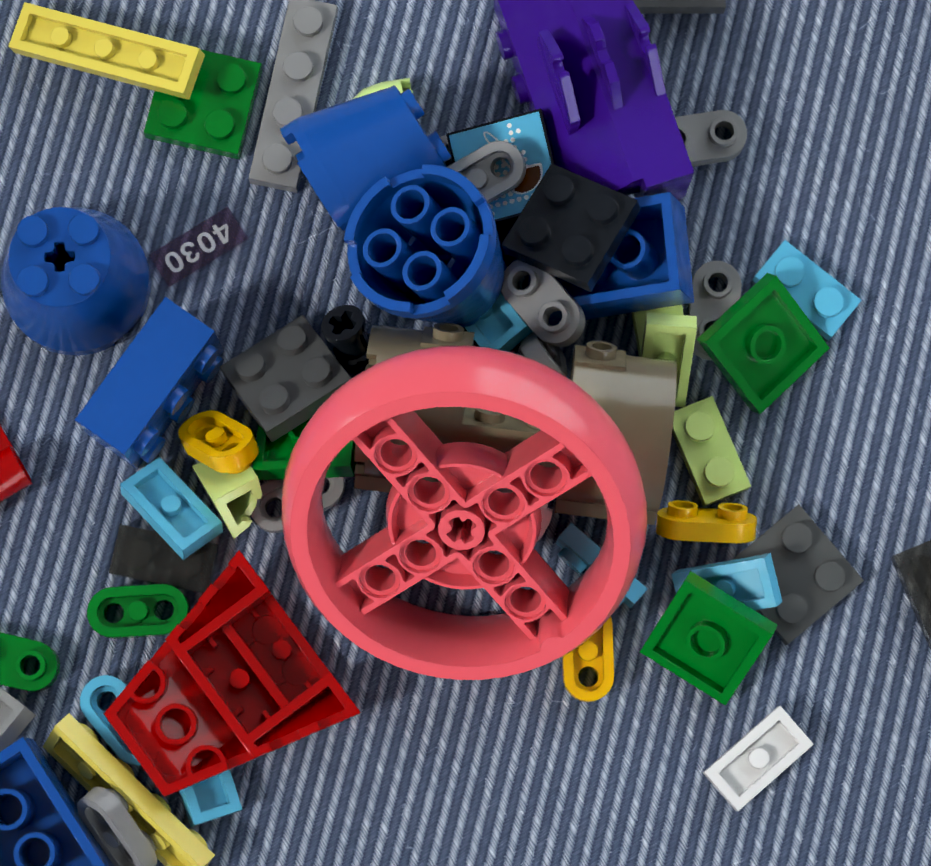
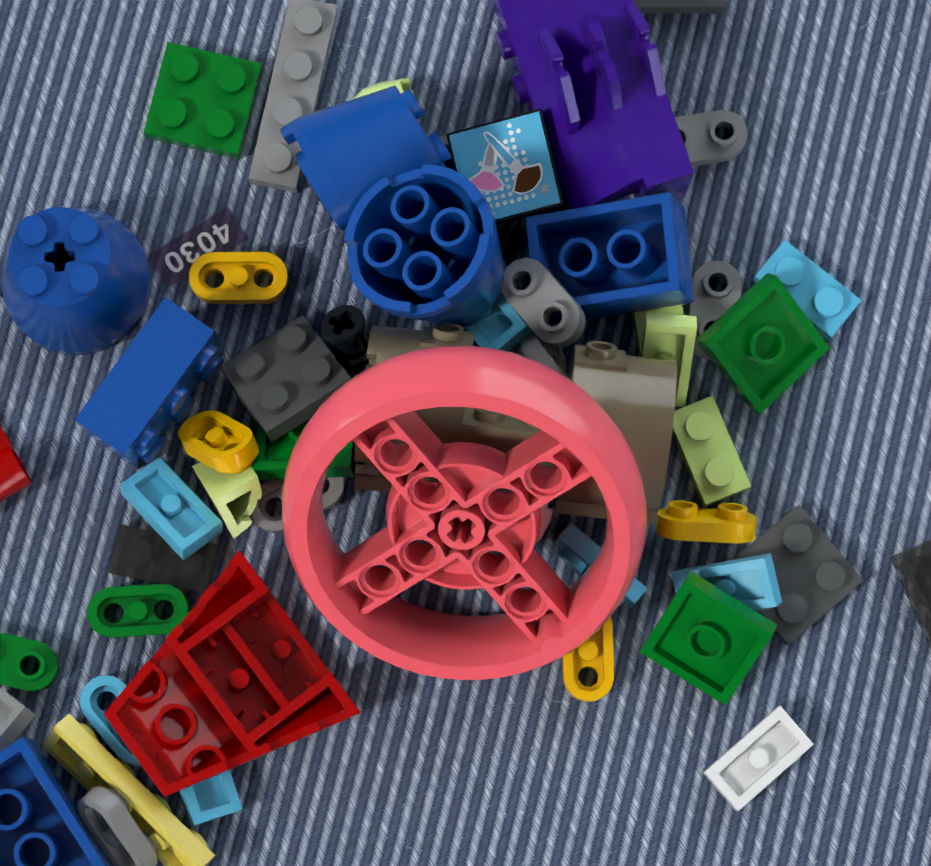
light yellow plate [8,2,205,100] -> none
light grey plate [447,141,526,203] -> none
black plate [501,163,641,292] -> none
none -> yellow plate [189,252,289,304]

